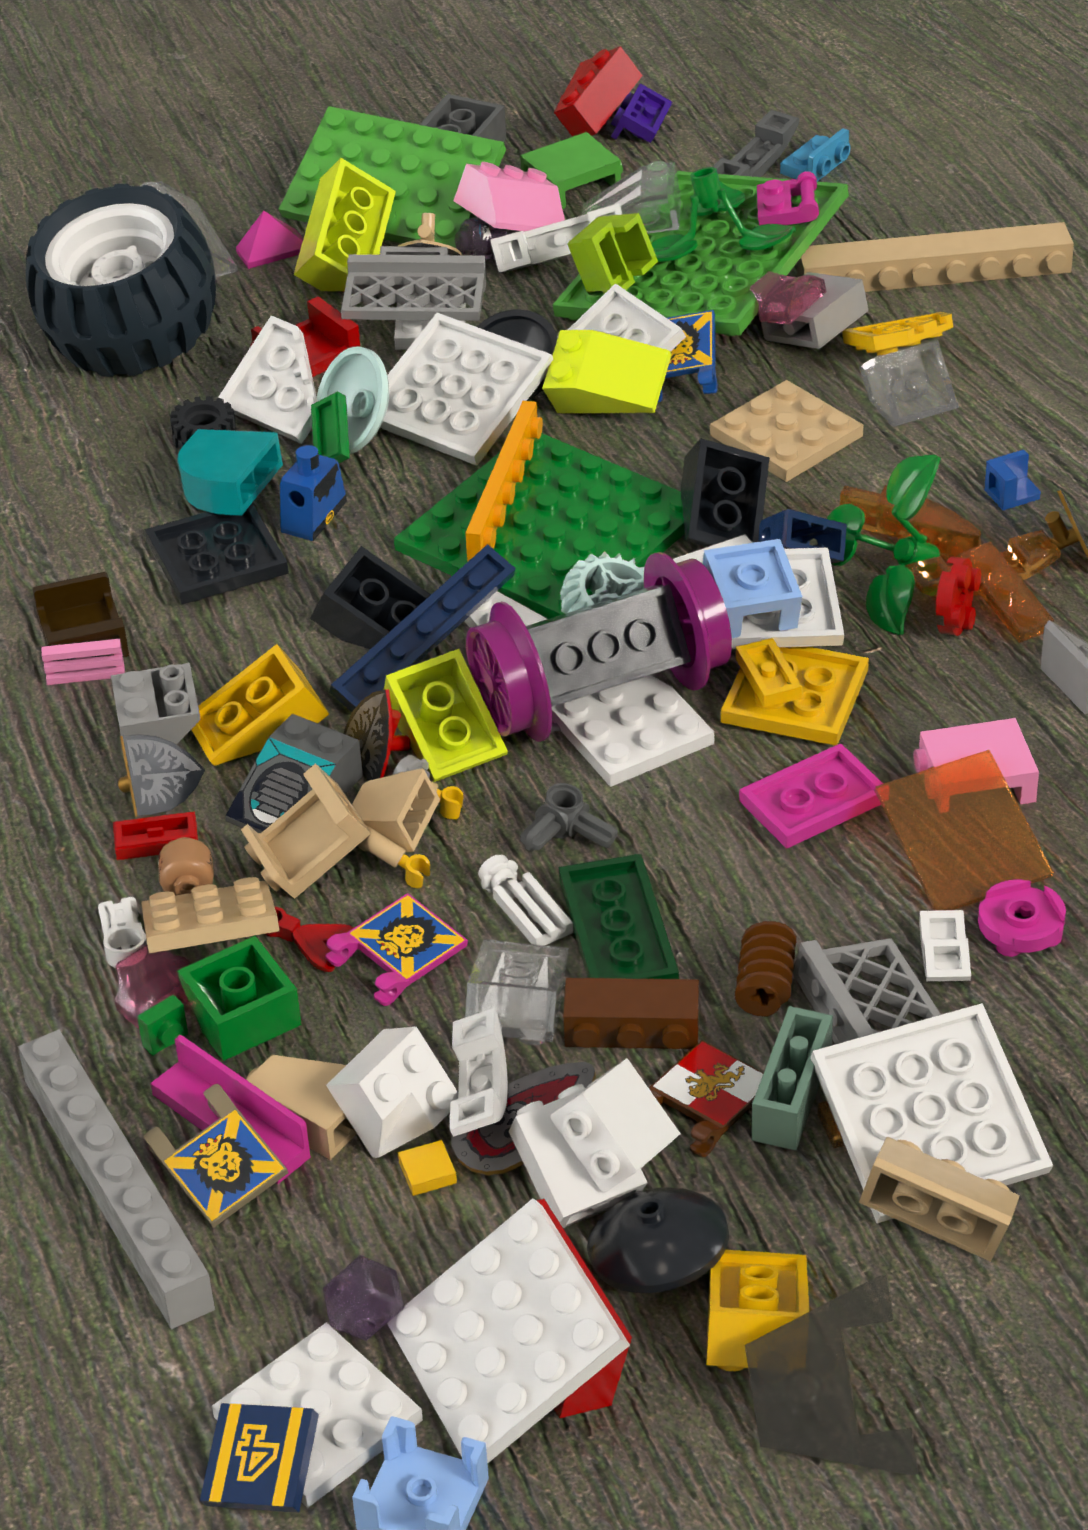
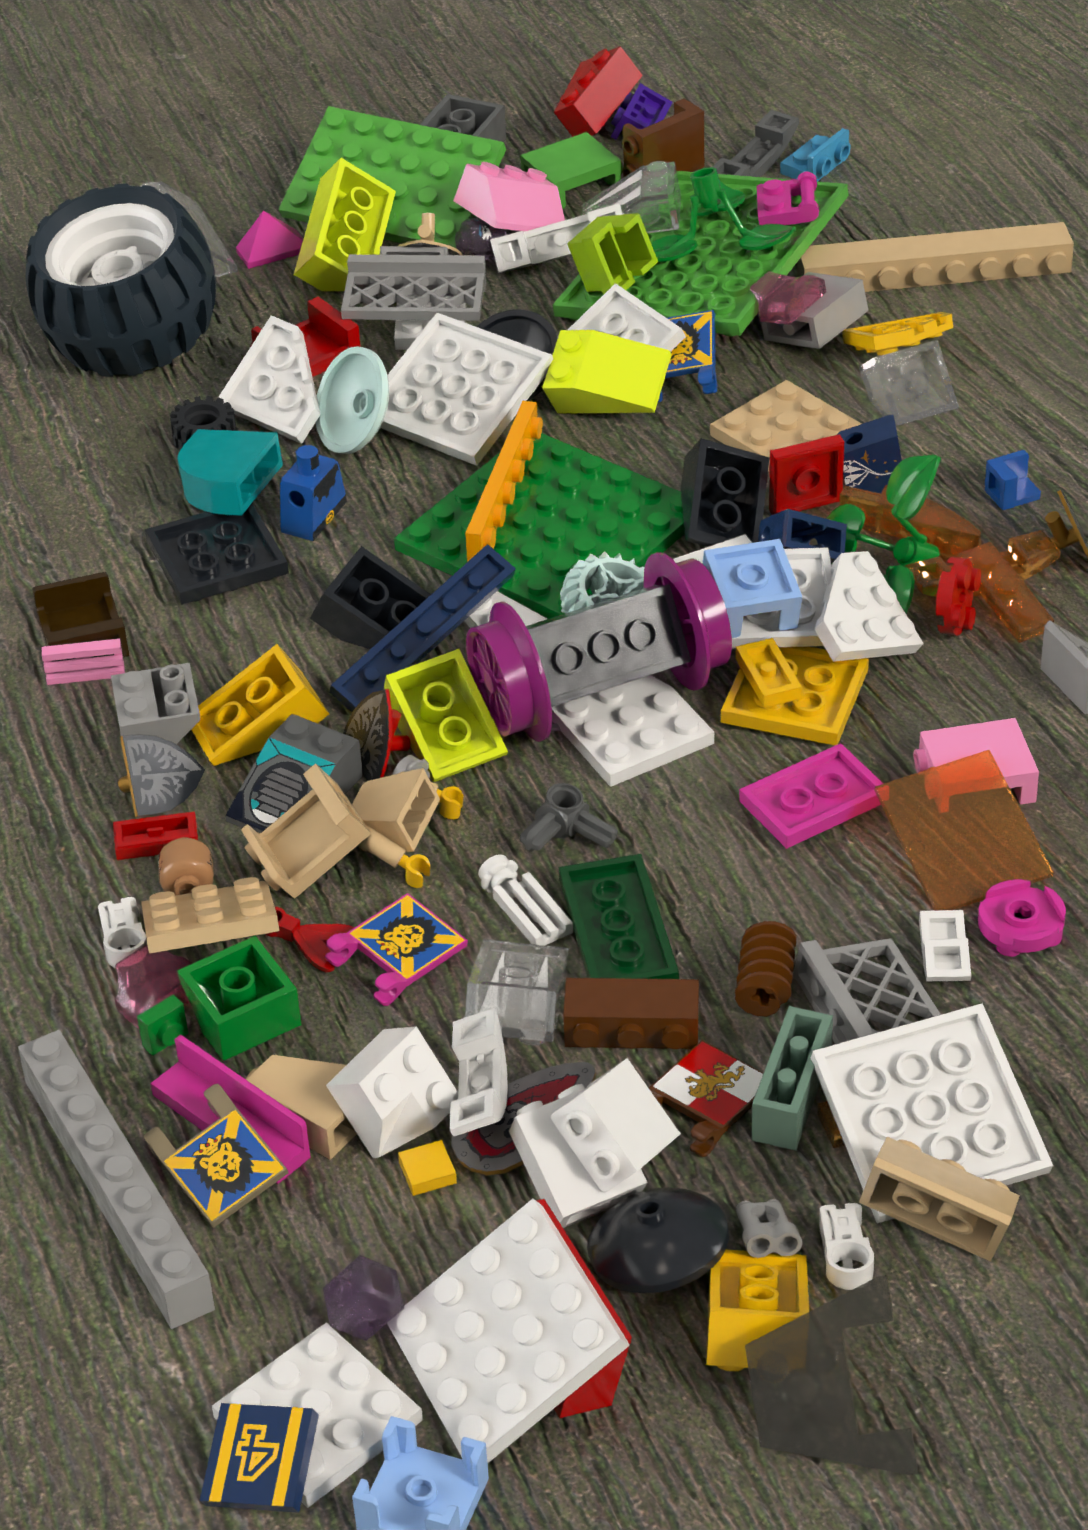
green tile [311,391,350,463] -> none
none -> reddish brown panel [622,98,705,194]
none -> light grey piece [736,1199,802,1258]
none -> red tile [769,434,844,515]
none -> white plate [815,551,924,662]
none -> white piece [819,1203,874,1290]
none -> dark blue torso [837,414,902,495]

